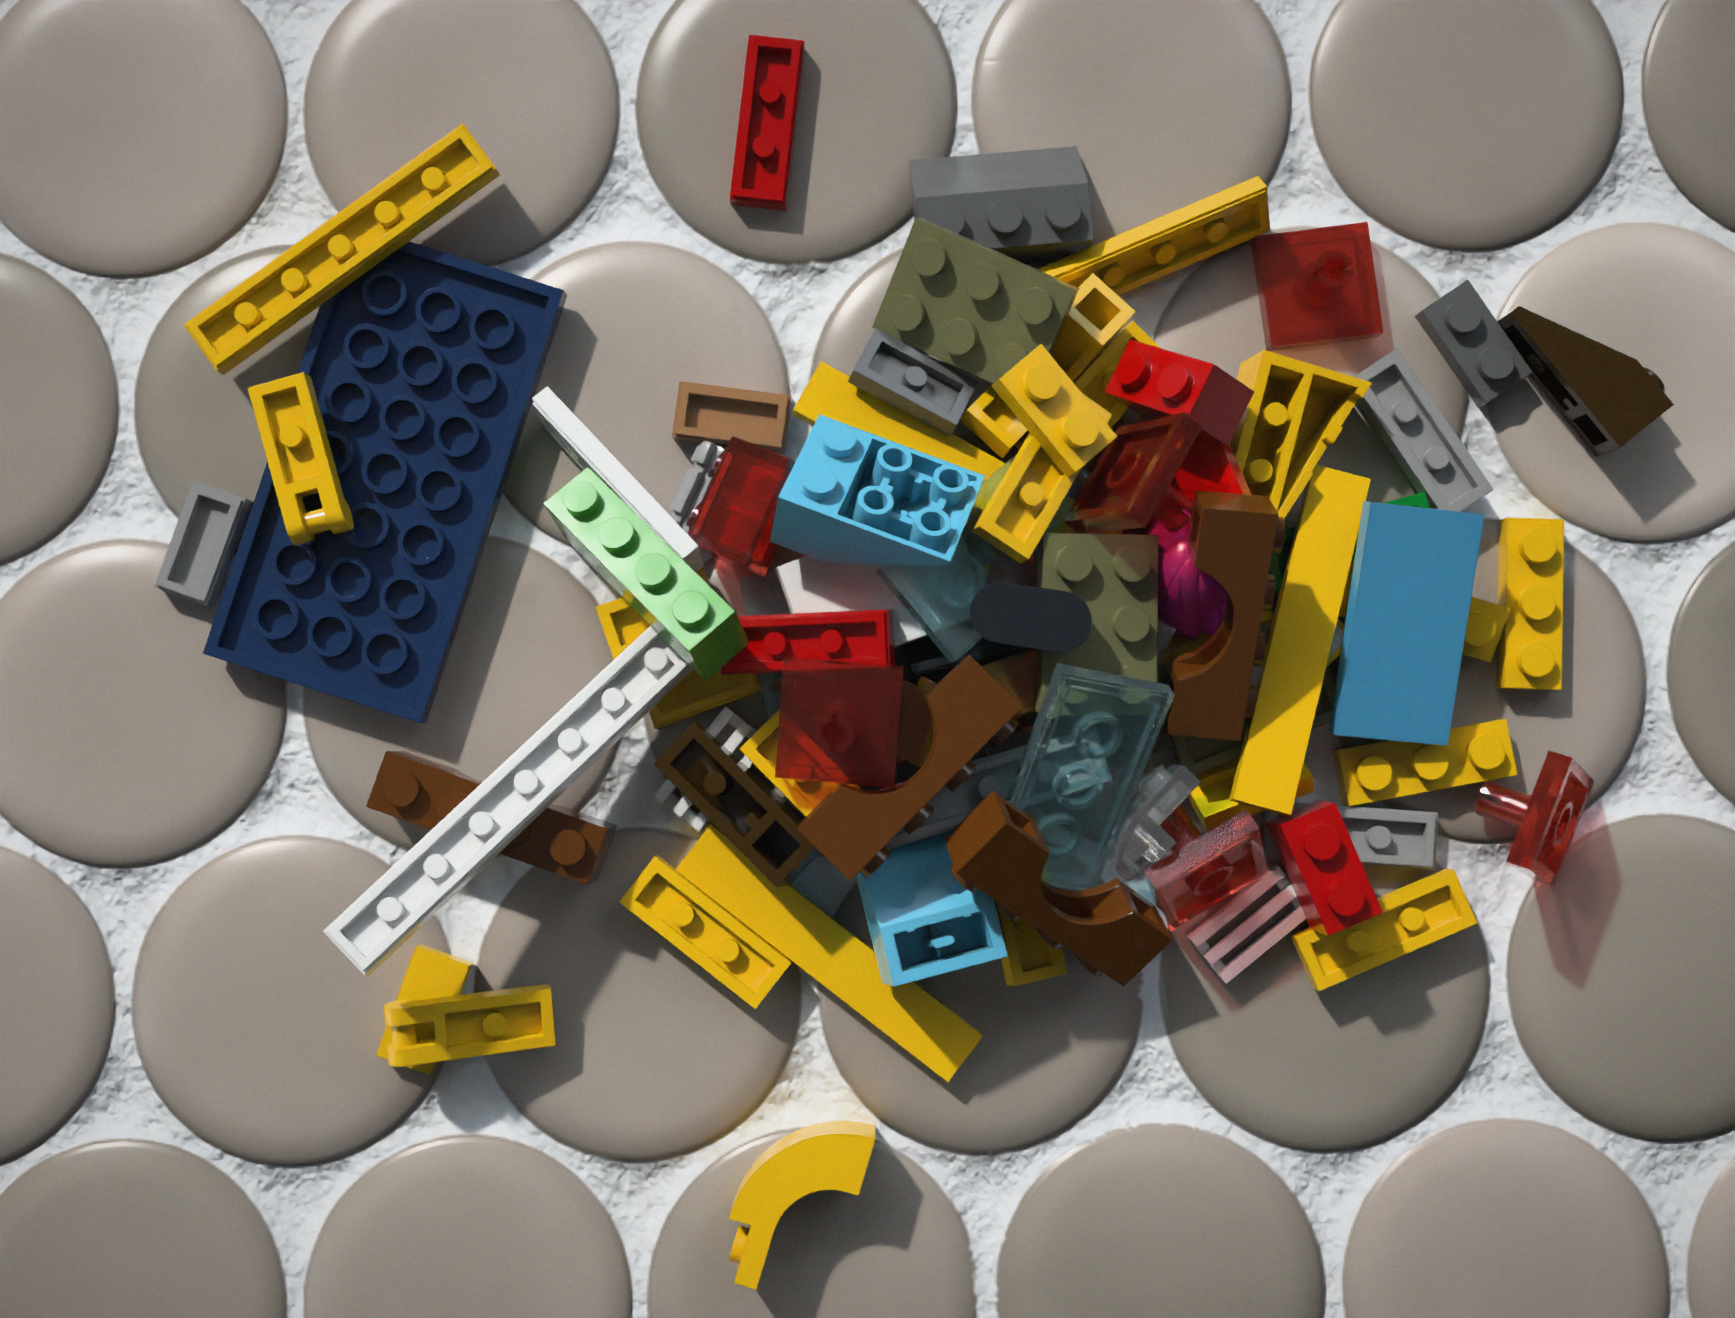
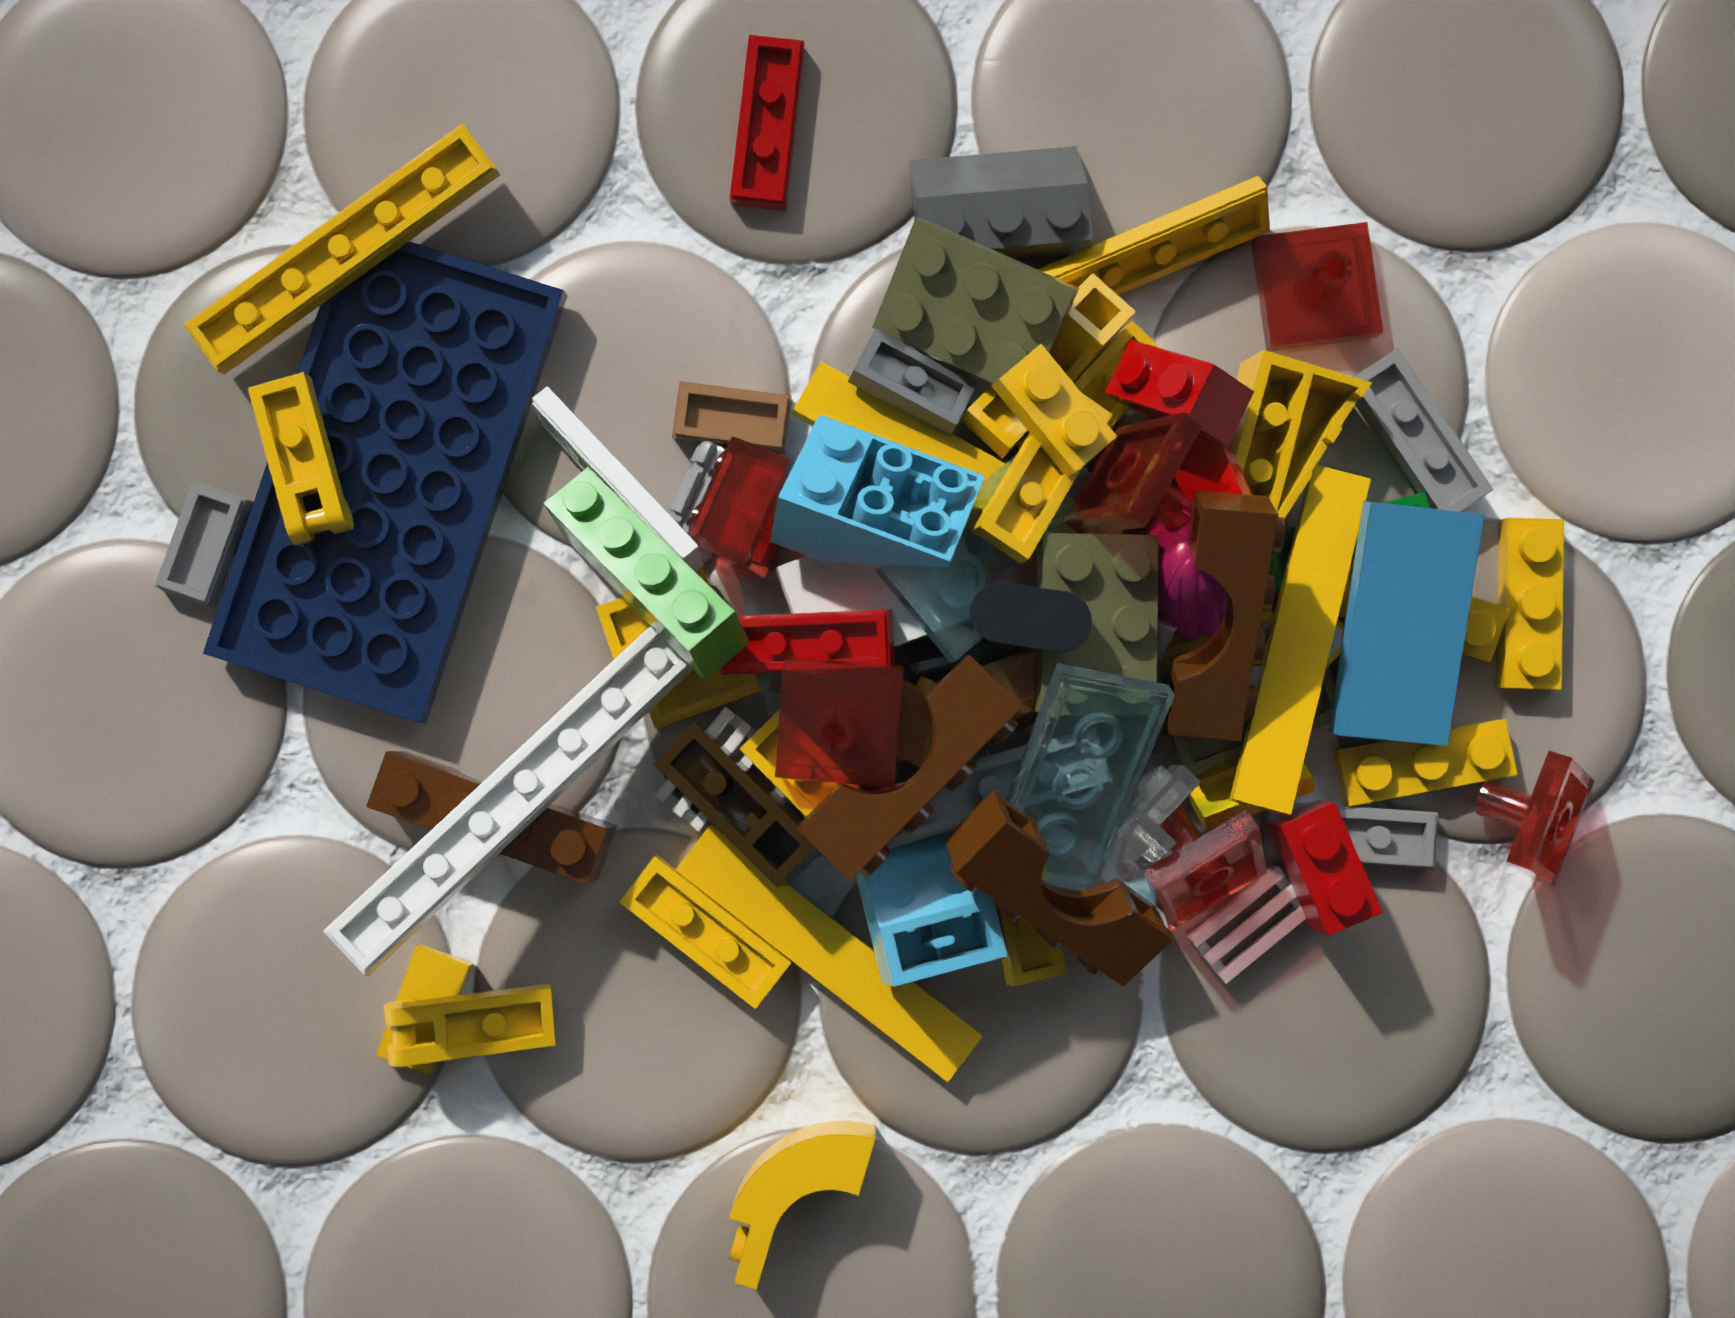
yellow plate [1290,868,1477,991] -> none
dark grey plate [1415,280,1532,408] -> none
dark brown slope [1497,306,1674,457] -> none

